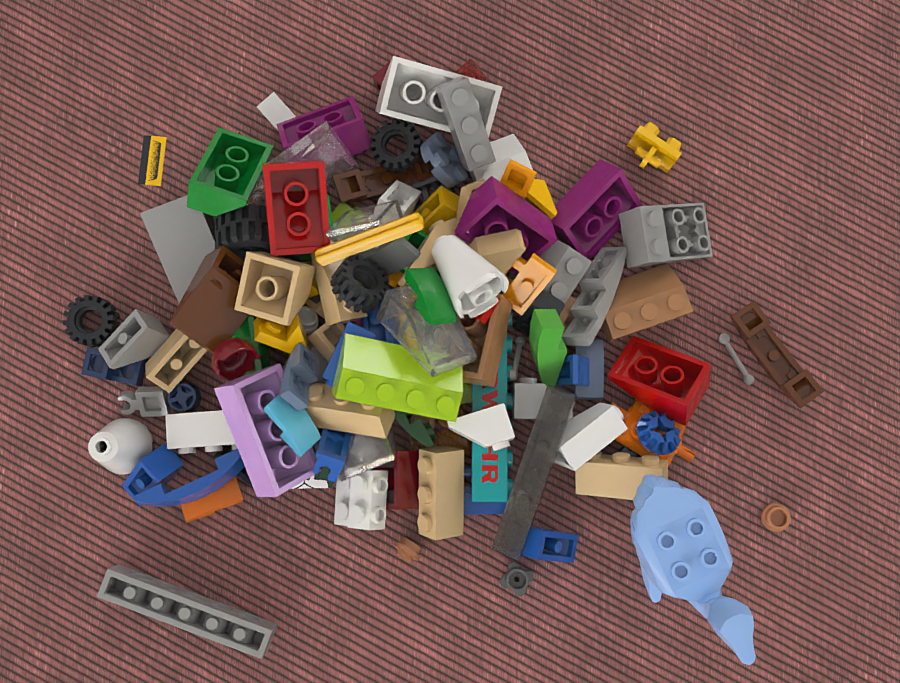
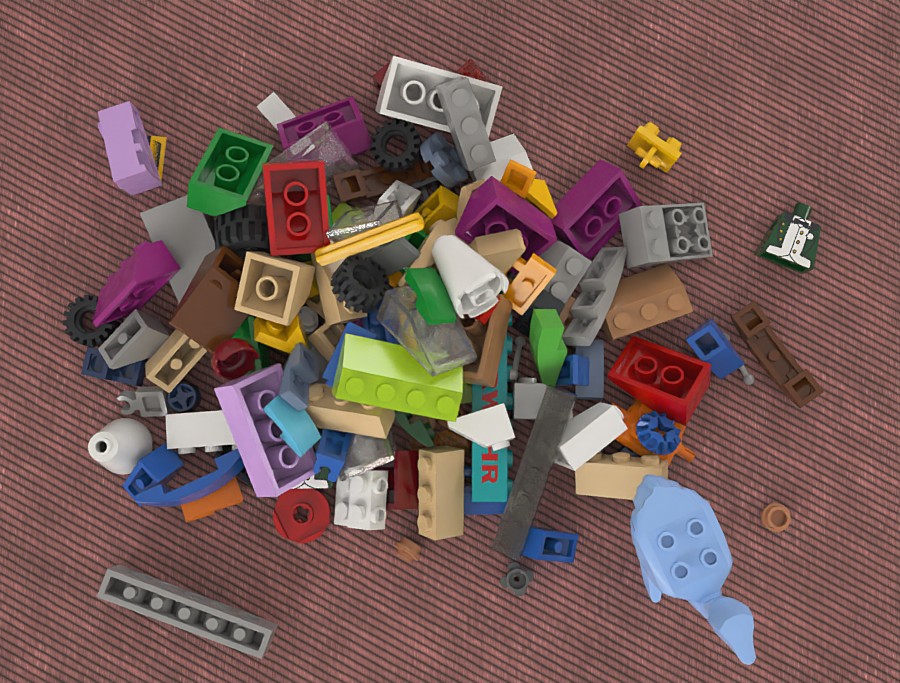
none -> magenta slope [93,240,181,327]
none -> lavender wedge [97,101,162,196]
none -> red plate [273,488,331,543]
none -> blue slope [686,318,745,379]
none -> torso [754,203,821,274]

